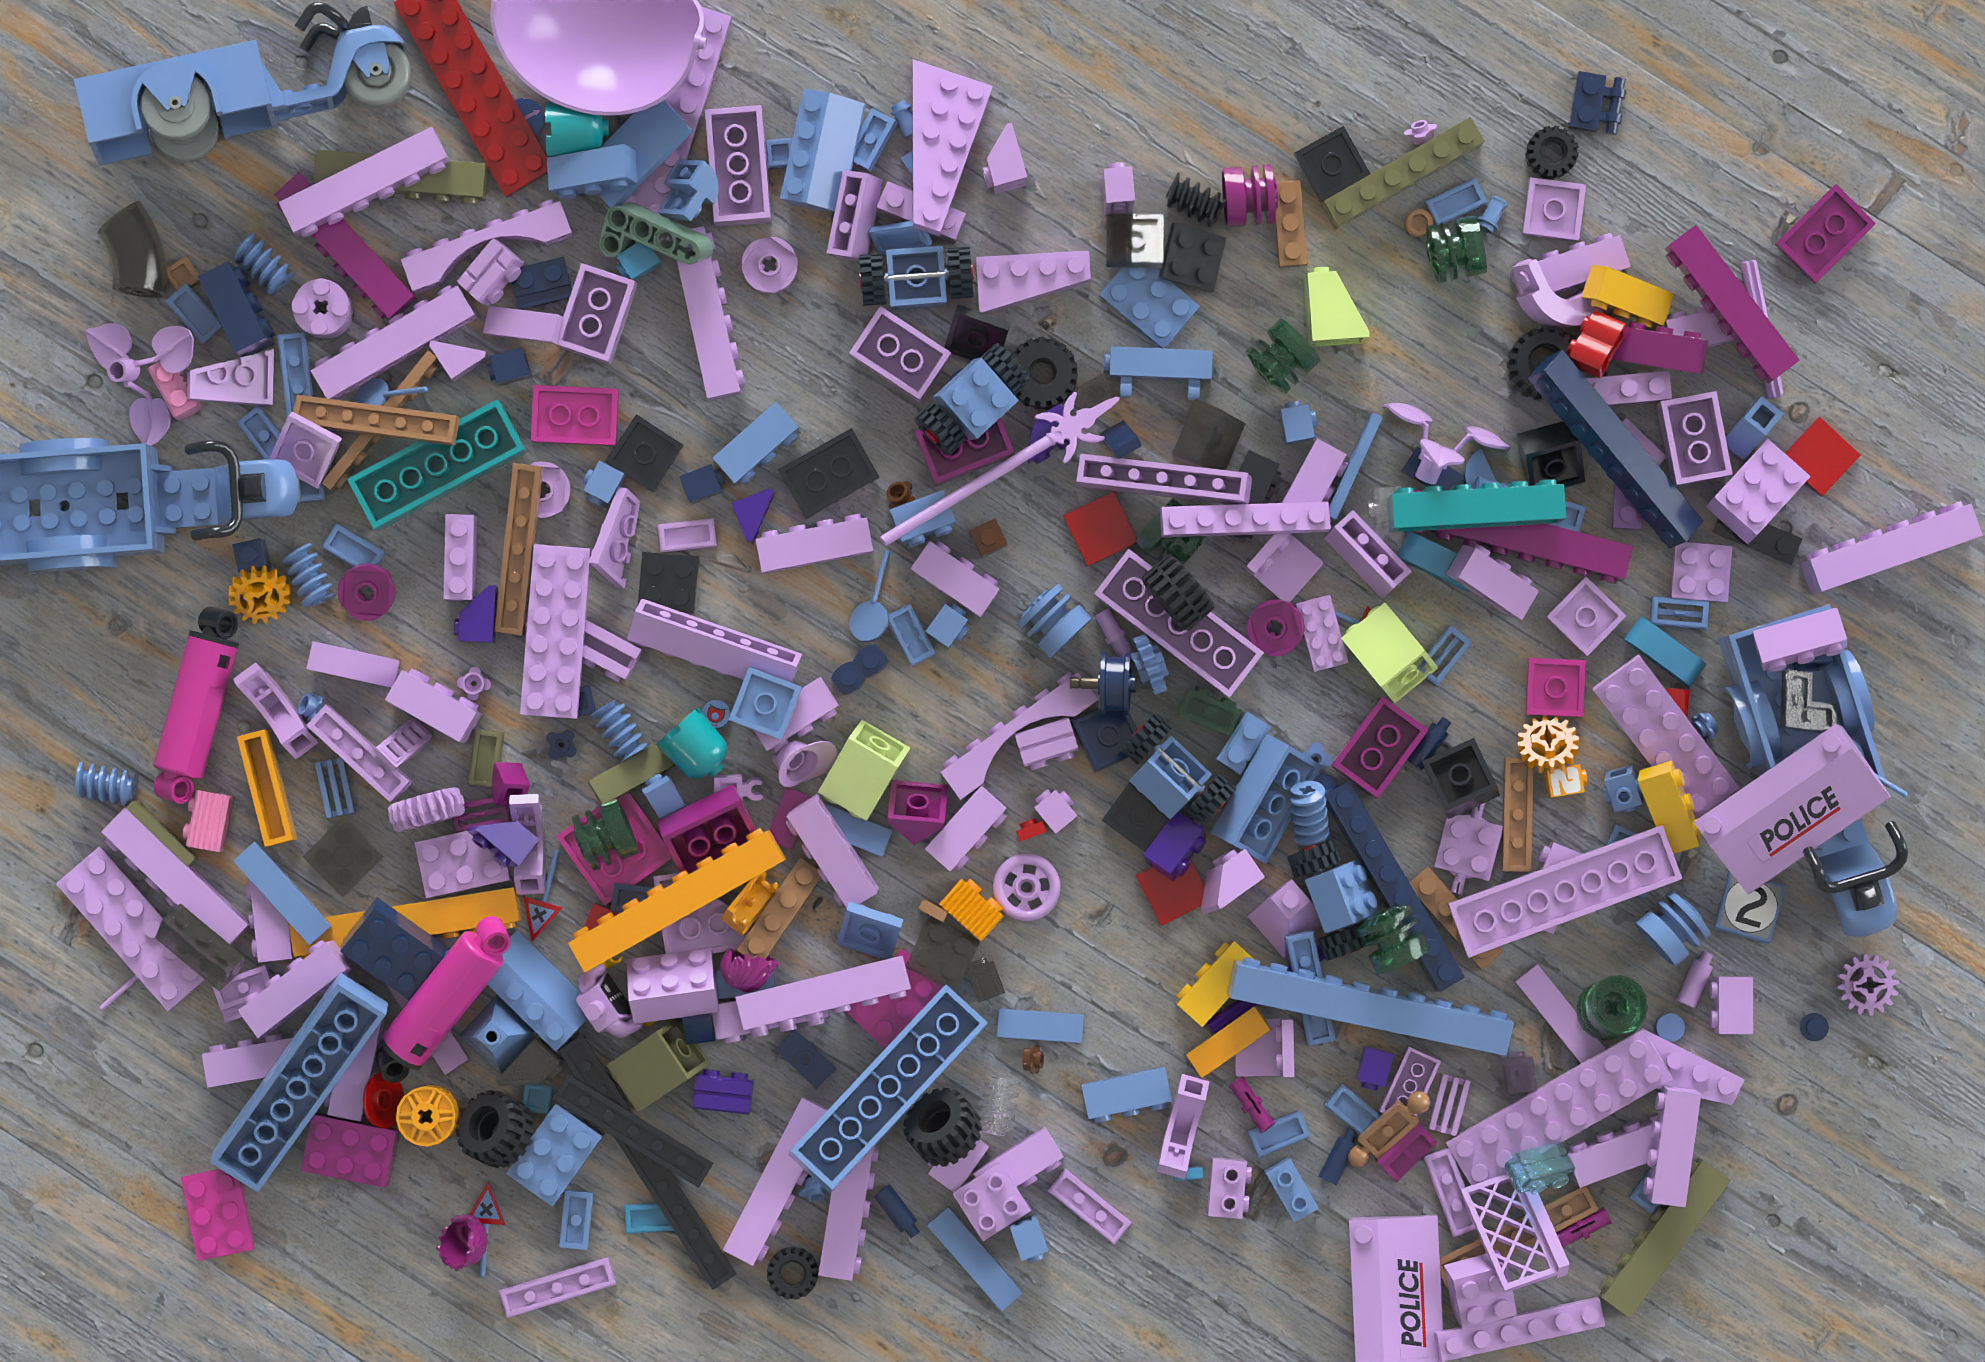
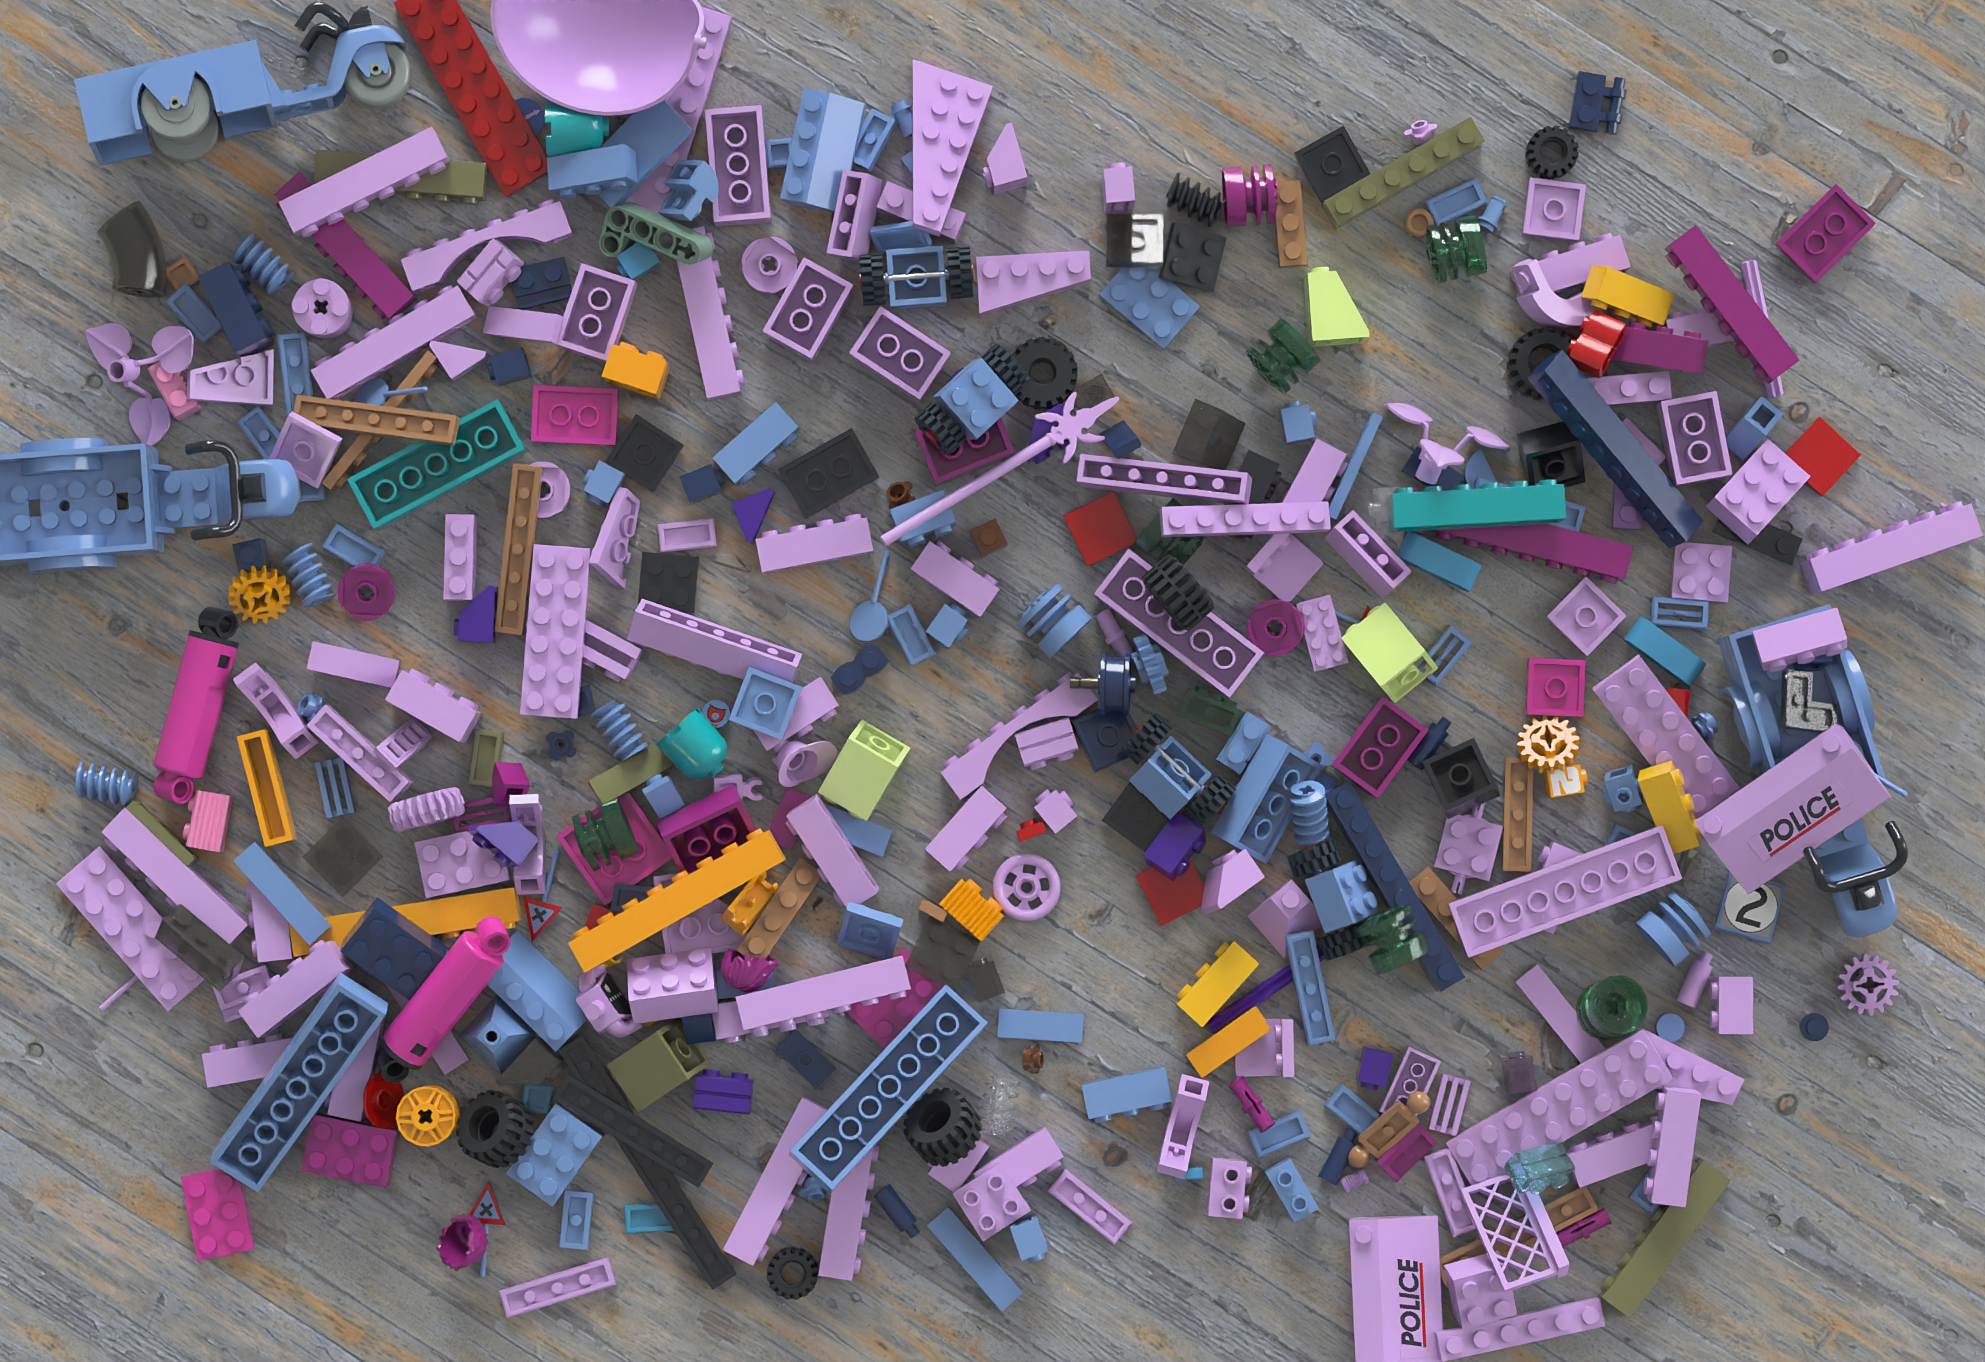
lavender plate [457,667,491,701] -> none
magenta slope [887,780,948,845] -> none
black plate [944,304,1011,360] -> none
medium blue brick [1104,346,1213,401] -> none
medium blue brick [1227,957,1514,1056] -> none
lavender brick [1446,544,1539,620] -> none
none -> light orange brick [602,342,670,400]
none -> lavender brick [762,257,854,362]
none -> lavender piece [1340,1168,1369,1194]

